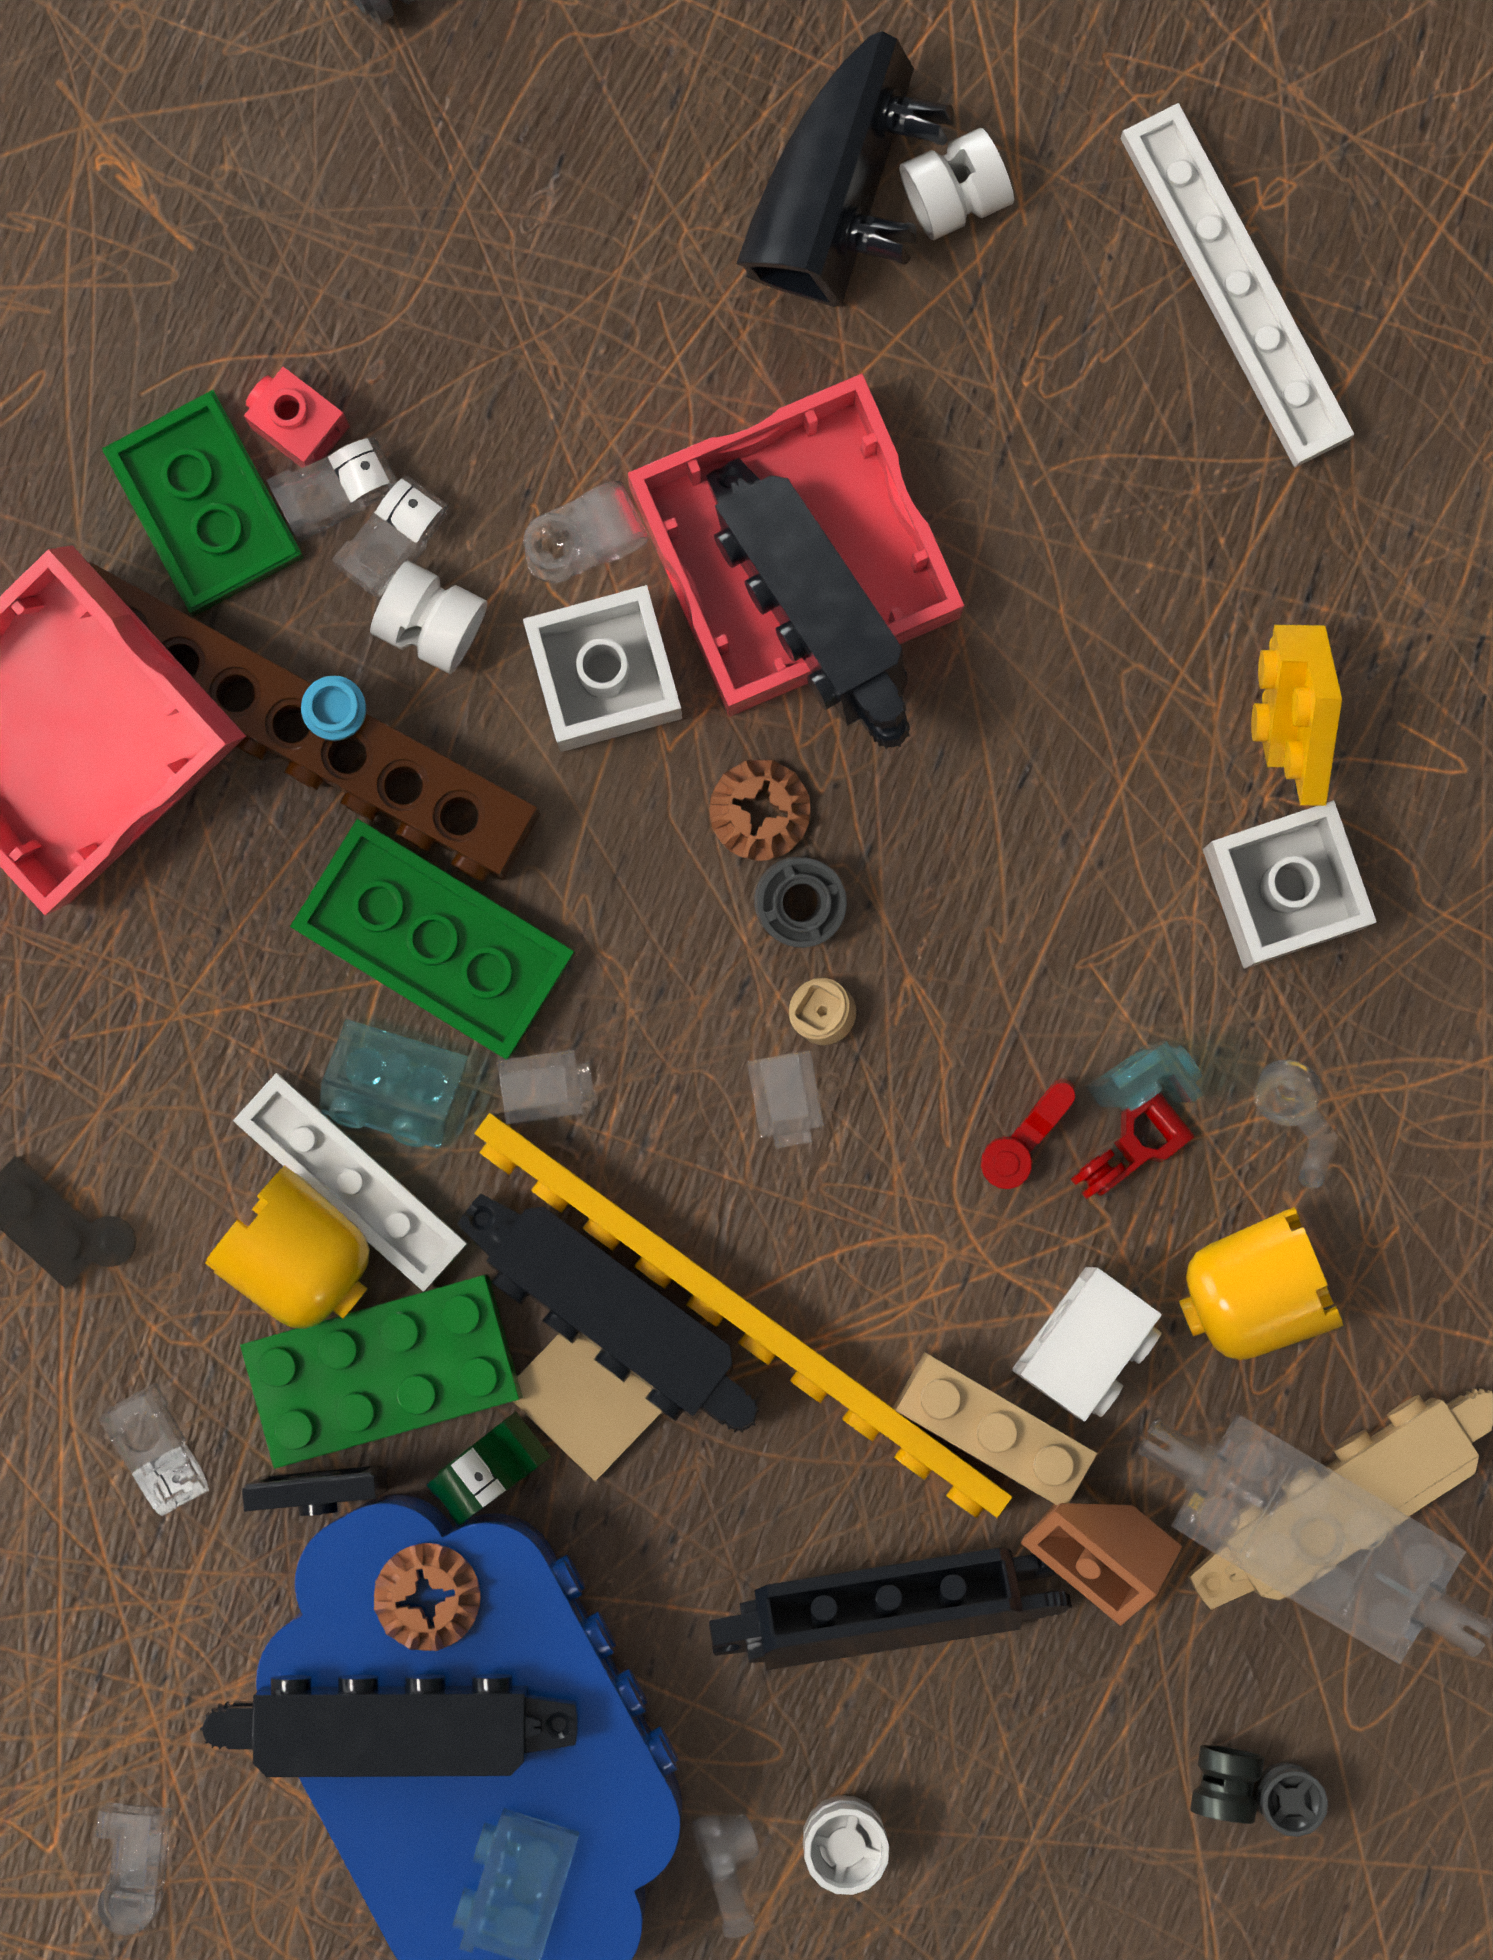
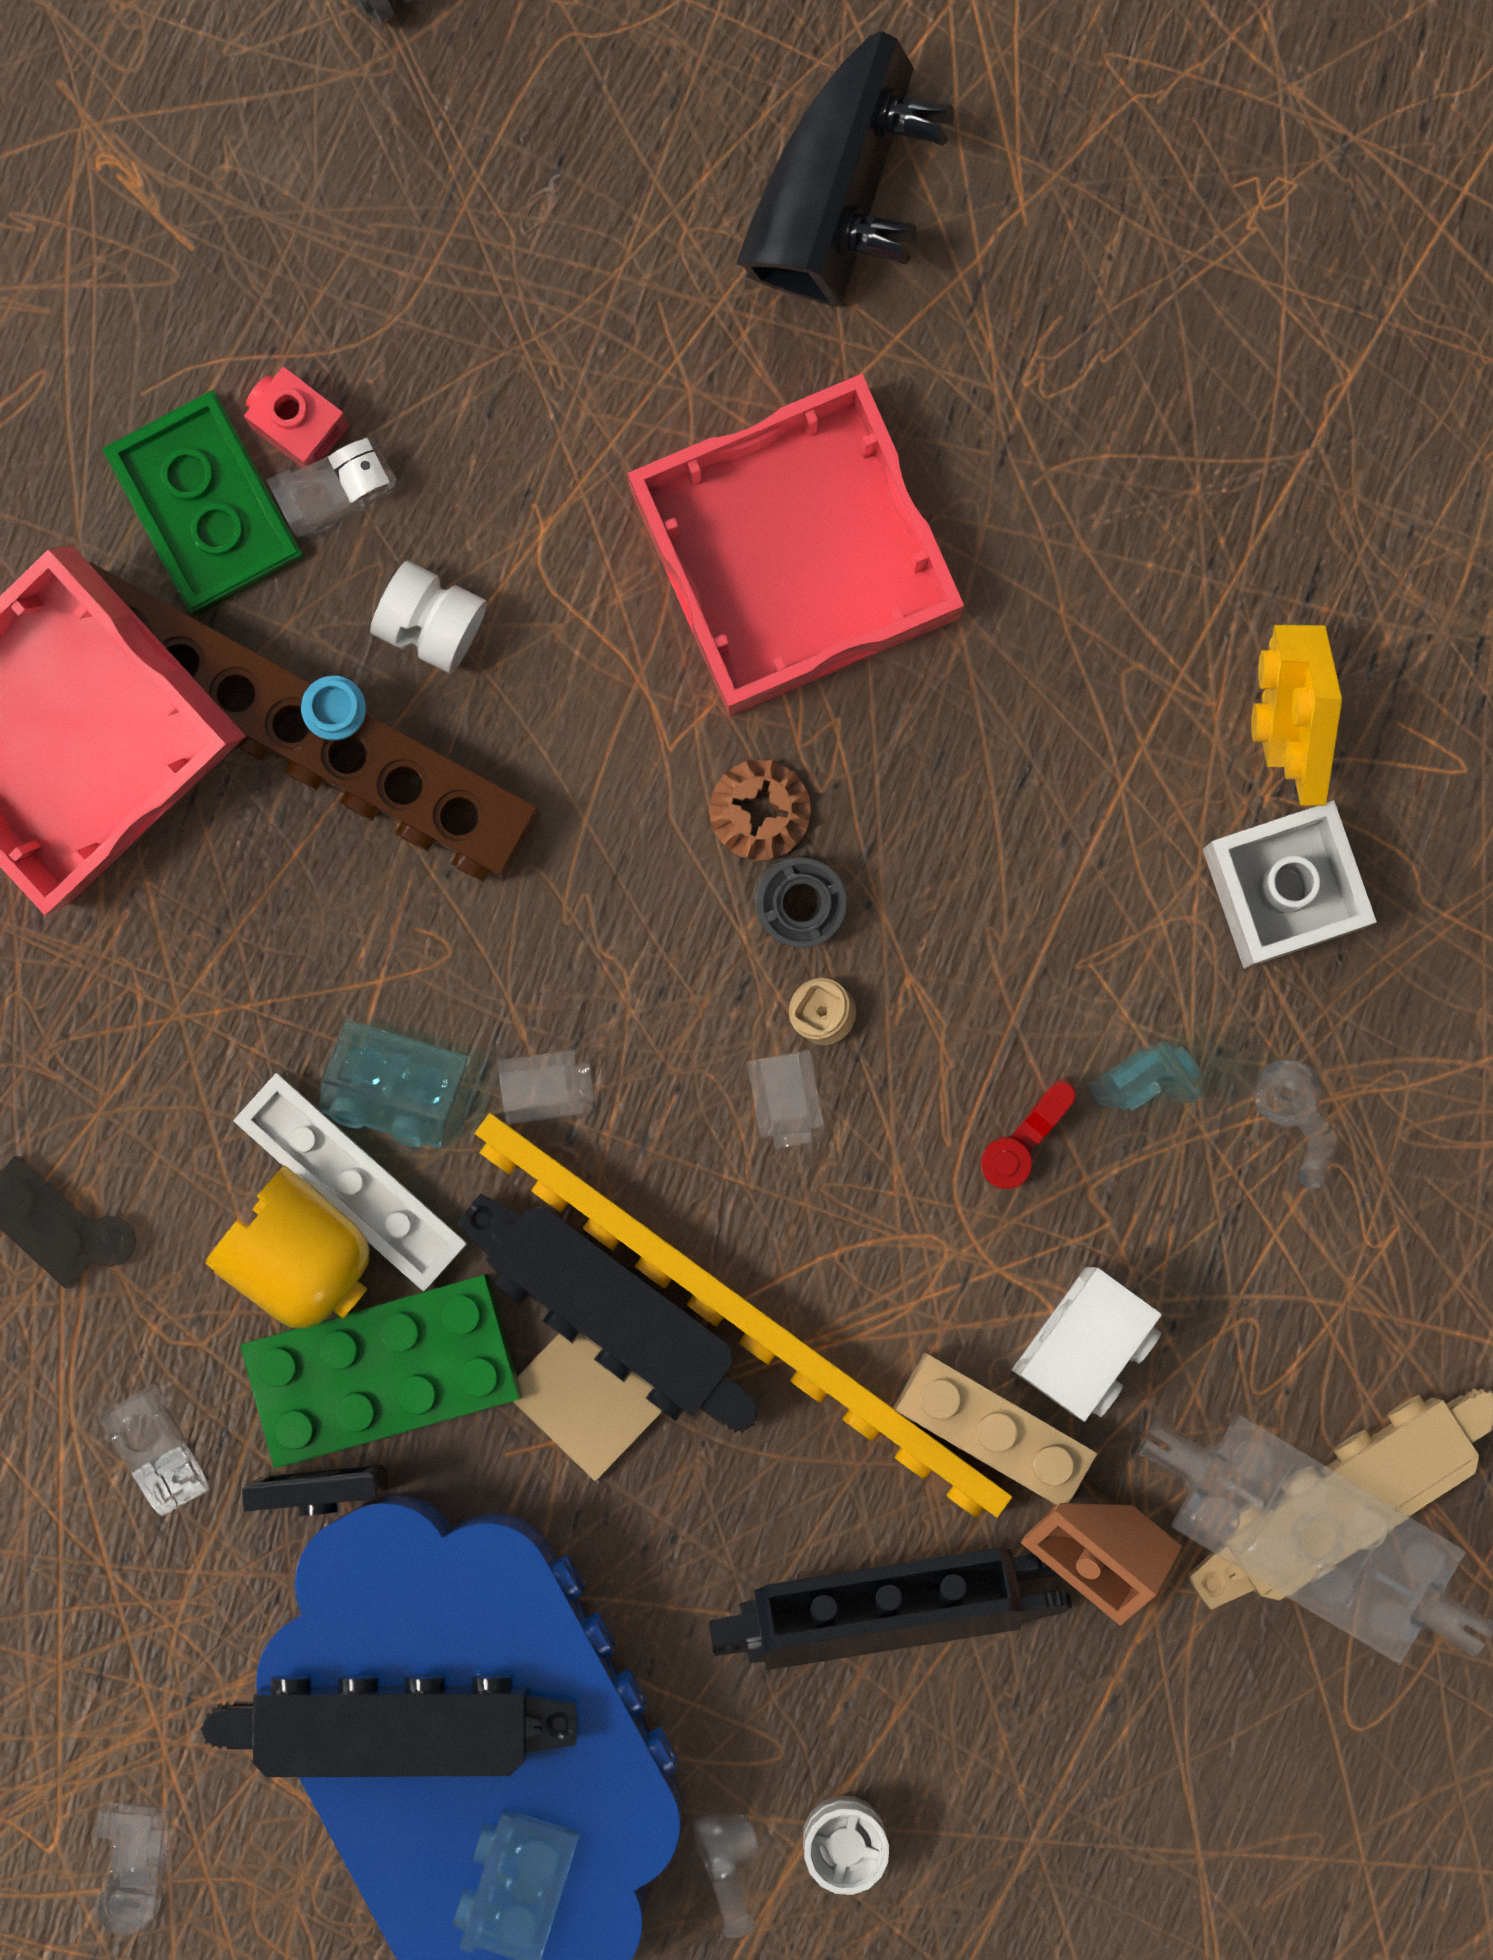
green plate [290,818,575,1061] -> none
clear leg [332,475,449,601] -> none
nougat gear [374,1543,481,1651] -> none
dark green leg [426,1411,551,1526] -> none
clear piece [523,481,649,583] -> none
white brick [523,585,682,752] -> none
black hinge [706,458,910,749] -> none
white wheel [899,128,1014,240] -> none
red piece [1070,1086,1195,1199] -> none
white plate [1120,103,1354,468] -> none
yellow cylinder [1179,1207,1344,1360] -> none
pearl dark grey wheel [1190,1745,1265,1824] -> none
dark grey wheel [1254,1762,1328,1837] -> none

